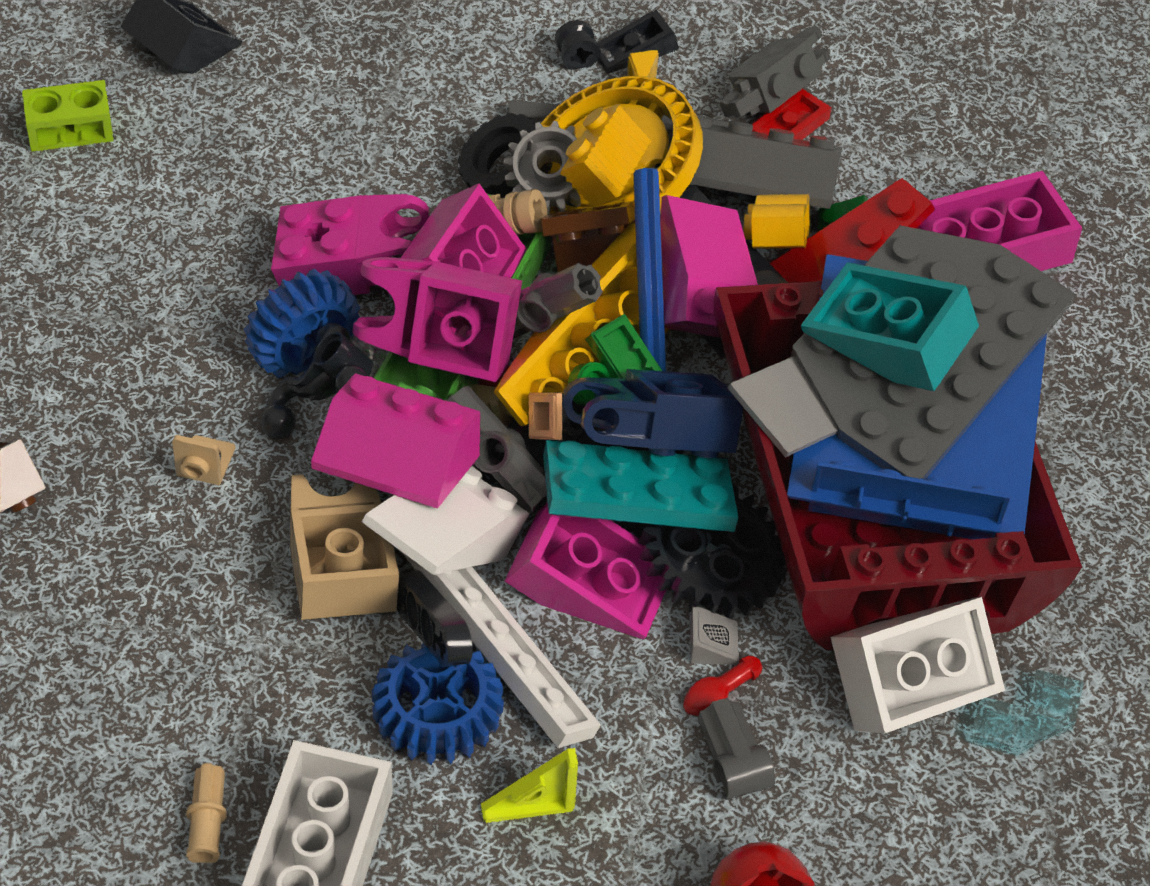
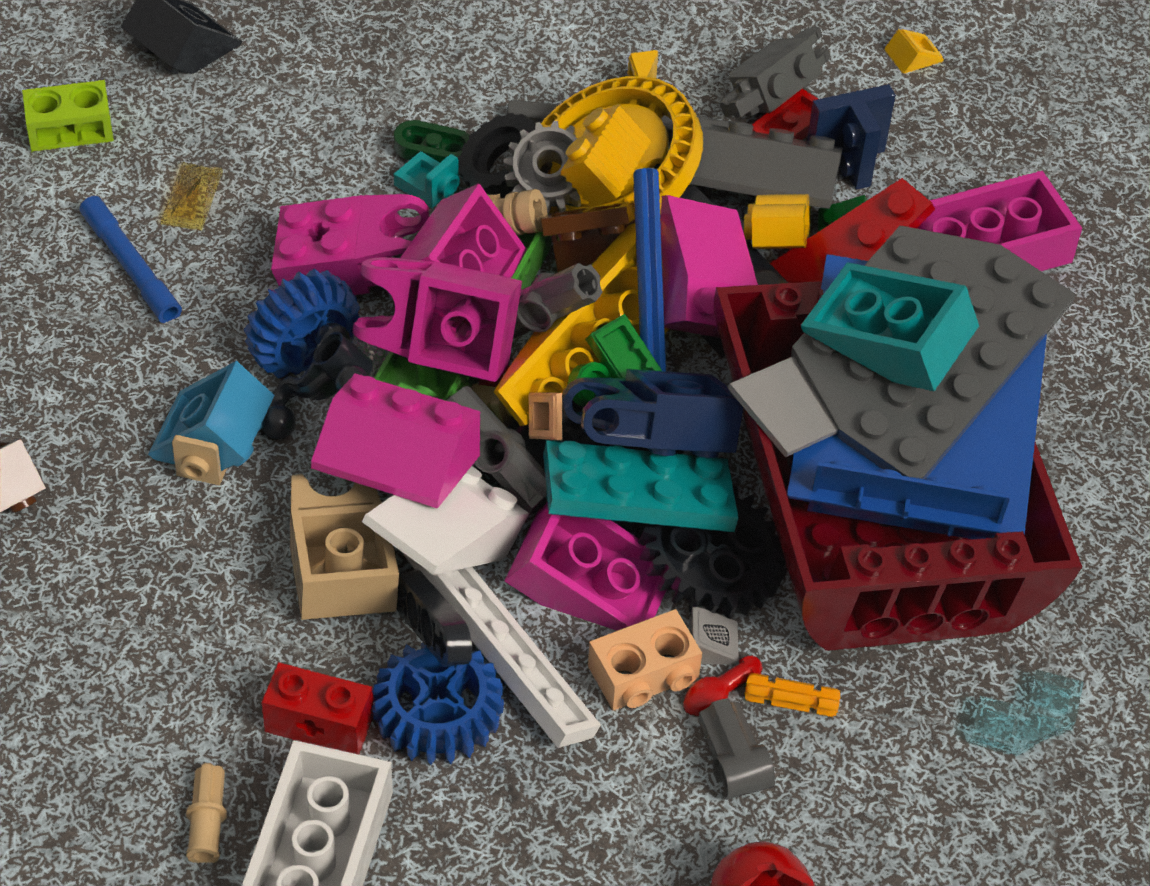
neon yellow tile [481,748,578,823] -> none
black wheel [555,20,600,70] -> none
black slope [598,9,679,74] -> none
white slope [831,597,1005,733] -> none
none -> blue piece [79,196,182,323]
none -> dark azure slope [148,361,275,471]
none -> clear yellow slope [161,162,223,230]
none -> red brick [261,662,373,755]
none -> dark green plate [394,120,470,168]
none -> teal bracket [394,151,460,208]
none -> light nougat brick [588,609,702,711]
none -> light orange axle [745,673,841,717]
none -> dark blue bracket [807,84,896,190]
none -> yellow slope [884,29,944,74]

